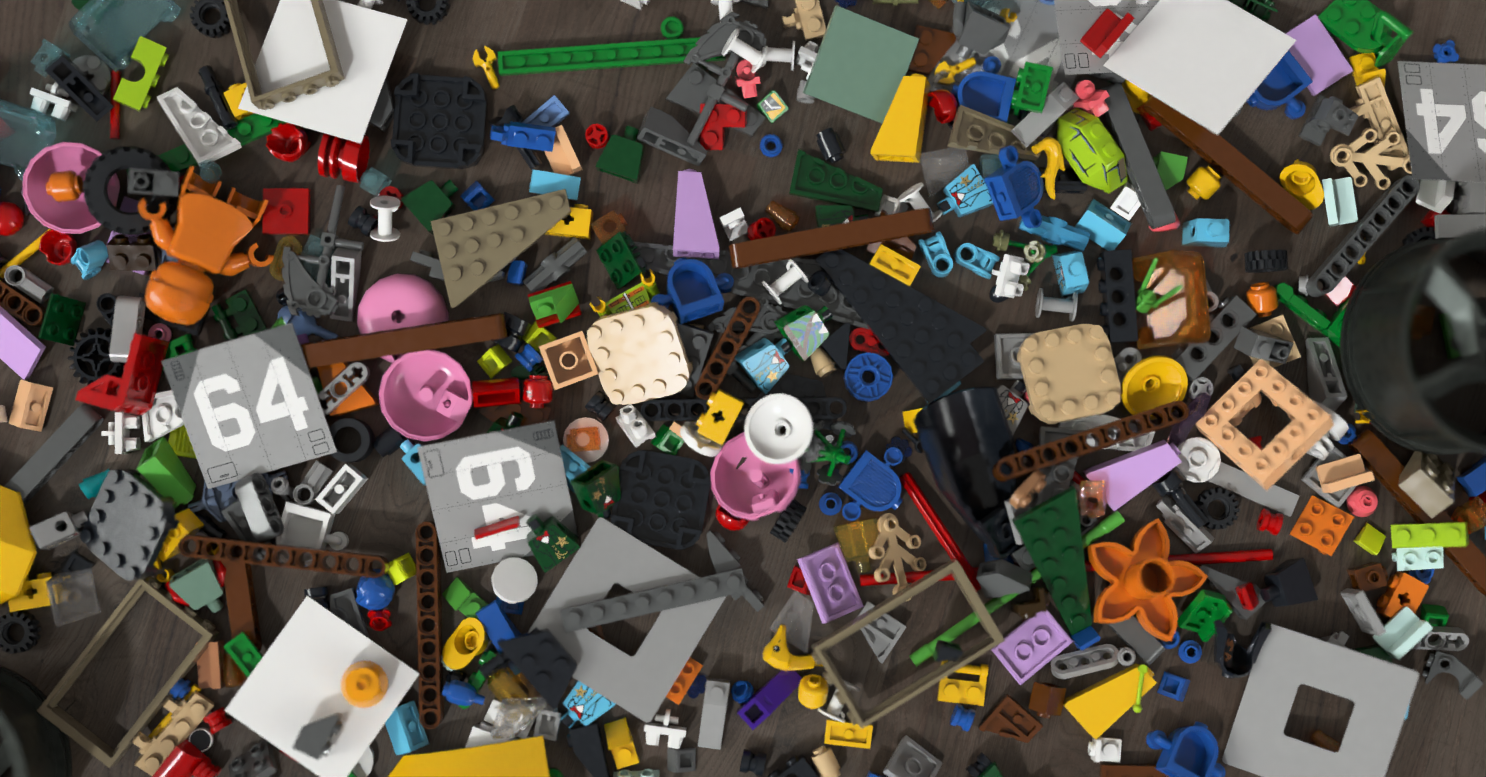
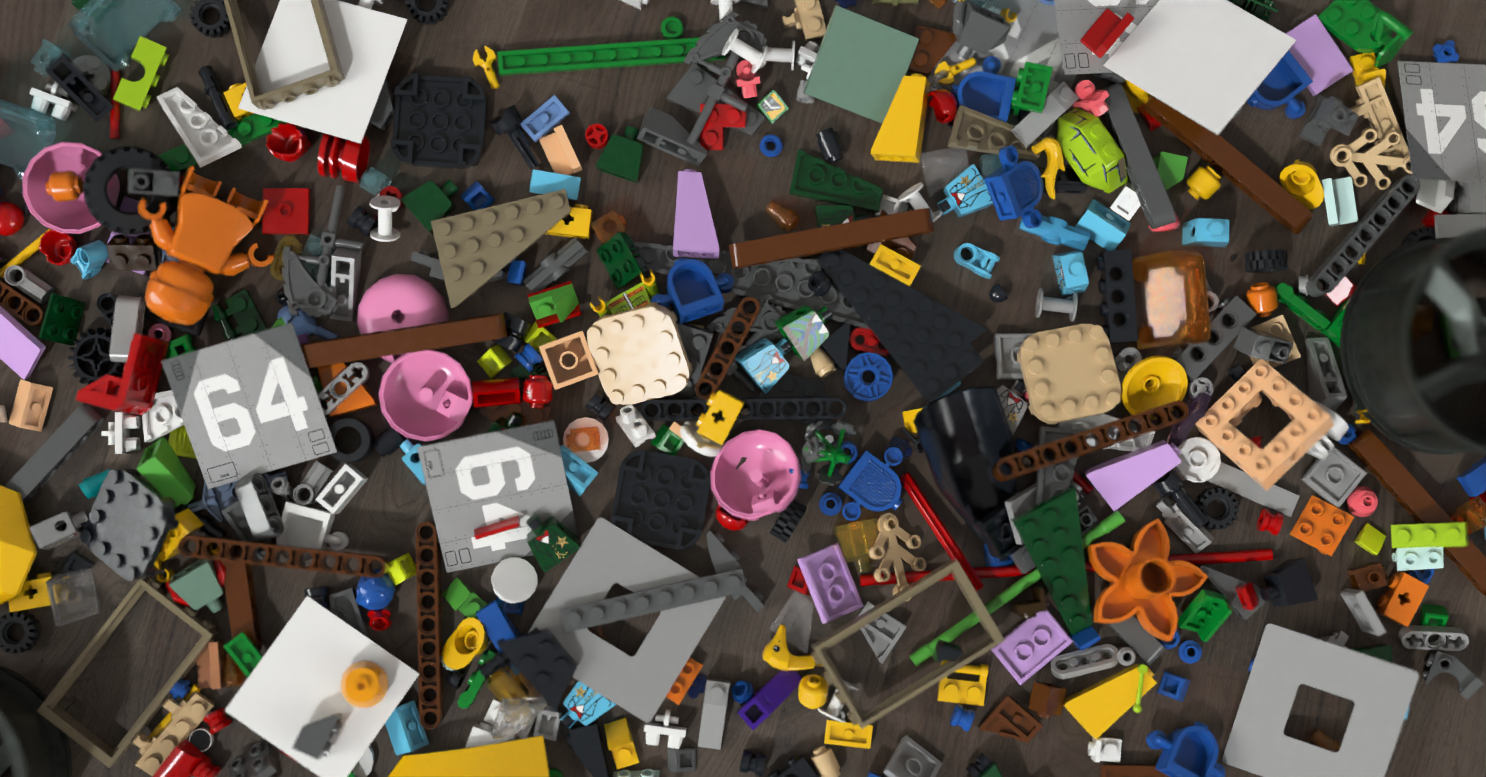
clear light blue plate [199,161,222,184] -> none
blue plant [442,680,485,706] -> none
blue hinge [490,121,556,152] -> none
dark green torso [571,460,621,519] -> none
white bracket [720,208,748,241] -> none
white dish [744,394,813,464] -> none
red wheel [747,217,776,240] -> none
white piece [762,259,809,305] -> none
medium azure piece [918,231,953,278] -> none
dark grey slope [976,559,1033,599] -> none
white hips [991,254,1030,298] -> none
olive plant [992,230,1058,291] -> none
medium nougat plate [1009,470,1047,509] -> none
clear orange brick [1079,480,1107,518] -> none
bright green plant [1135,257,1183,313] -> none
black piece [1214,620,1272,678] -> none
light nougat panel [1316,454,1375,493] -> none
light aqua panel [1373,606,1433,660] -> none
dark tan slope [1398,451,1455,518] -> none

